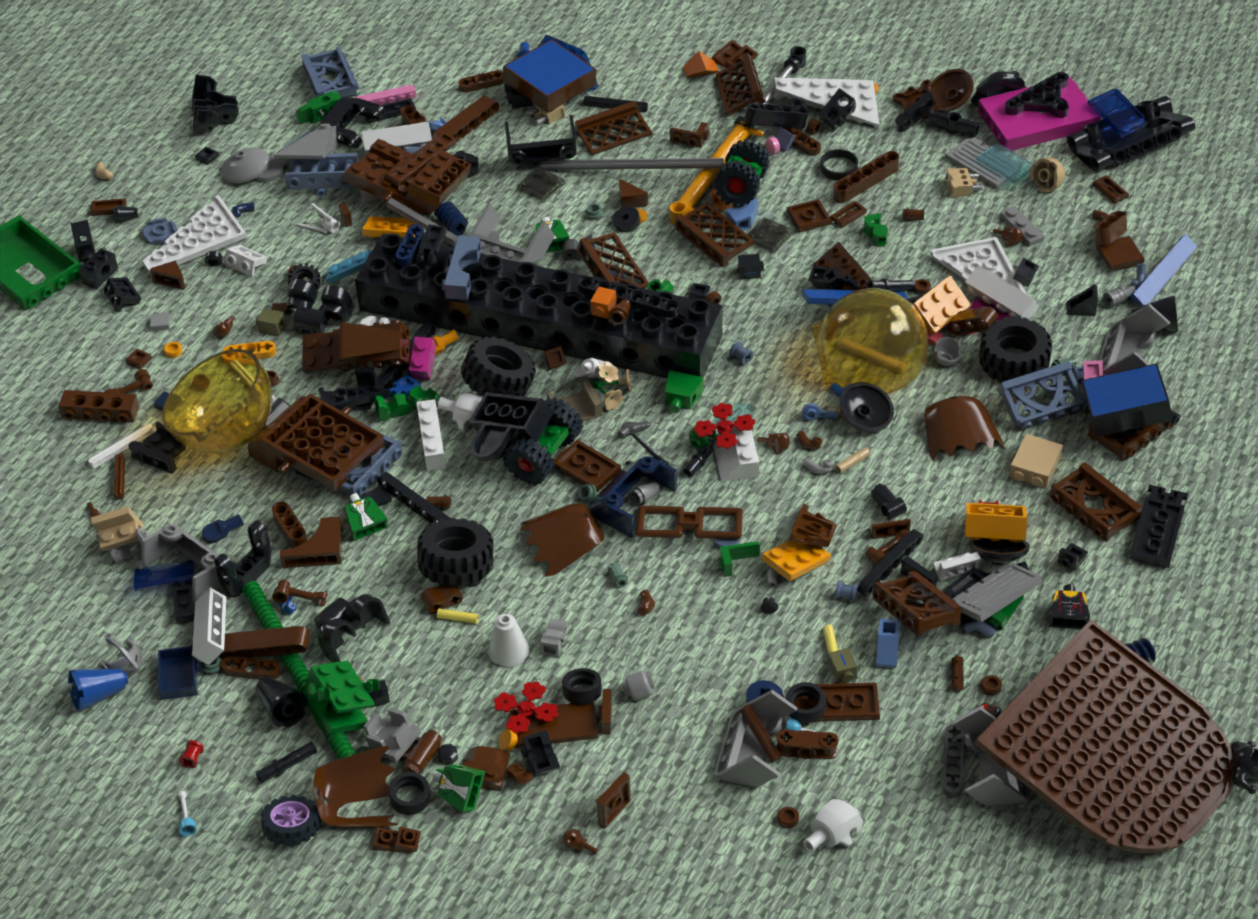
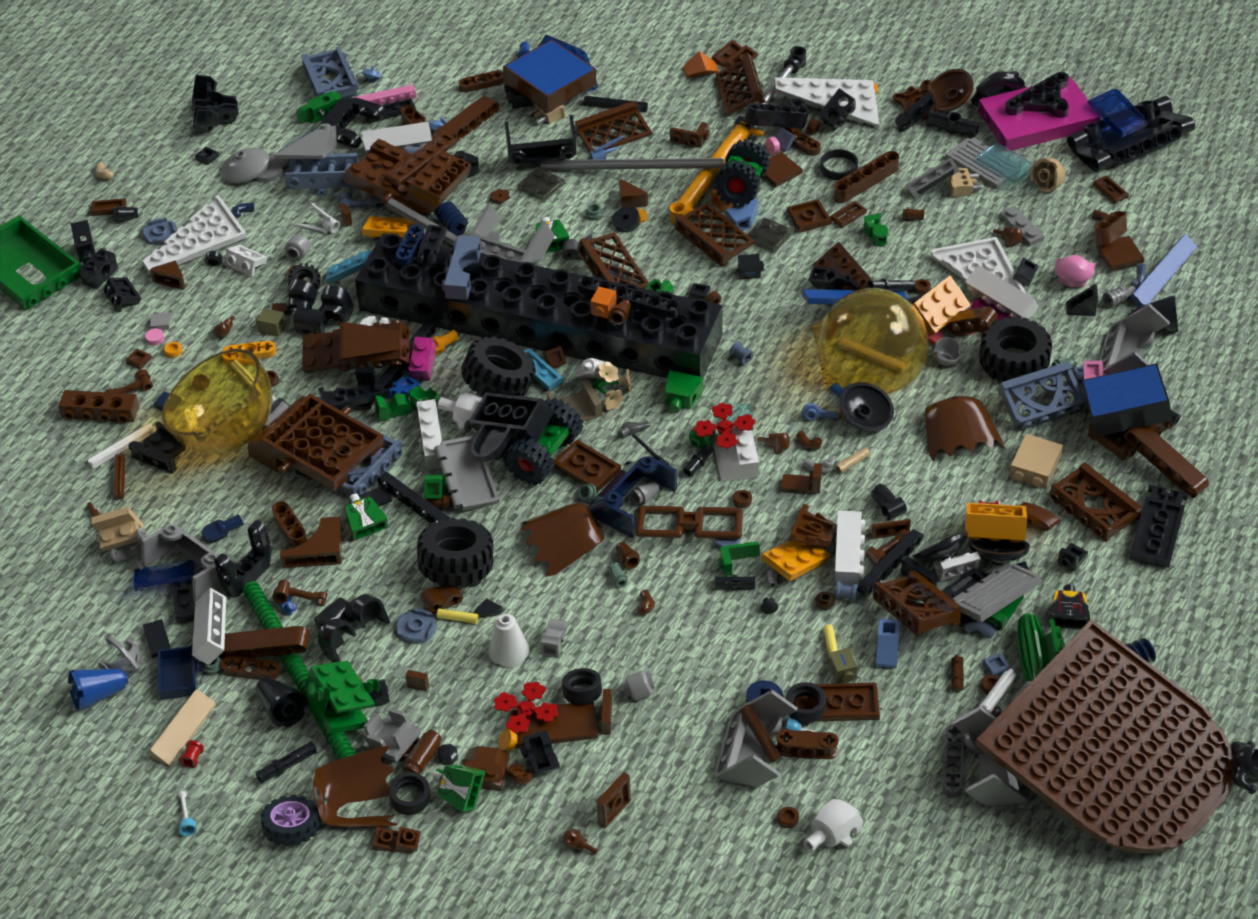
none -> black tile [143,619,171,659]
none -> bright pink tile [145,328,164,346]
none -> tan slope [150,689,216,766]
none -> light grey head [284,234,311,260]
none -> sand blue brick [338,191,384,210]
none -> medium blue hat [361,67,381,83]
none -> sand blue tile [396,609,437,644]
none -> reddish brown tile [405,670,429,691]
none -> green leg [424,475,445,498]
none -> light grey hinge [434,435,500,511]
none -> black tile [474,598,503,618]
none -> reddish brown plant [491,189,510,203]
none -> medium azure plate [524,348,563,391]
none -> medium blue plant [590,136,623,159]
none -> reddish brown cone [616,542,640,569]
none -> black pin [715,575,755,591]
none -> reddish brown tile [733,490,752,508]
none -> reddish brown tile [764,152,803,187]
none -> reddish brown bracket [781,463,822,494]
none -> dark brown plate [815,591,835,610]
none -> white brick [835,511,865,585]
none -> light grey plate [906,157,959,198]
none -> black dish [912,530,968,563]
none -> white axle [980,669,1017,713]
none -> sand blue tile [982,653,1011,676]
none -> green plate [1017,613,1065,682]
none -> reddish brown slope [1019,502,1060,530]
none -> bright pink helmet [1054,255,1095,287]
none -> reddish brown beam [1124,426,1209,498]

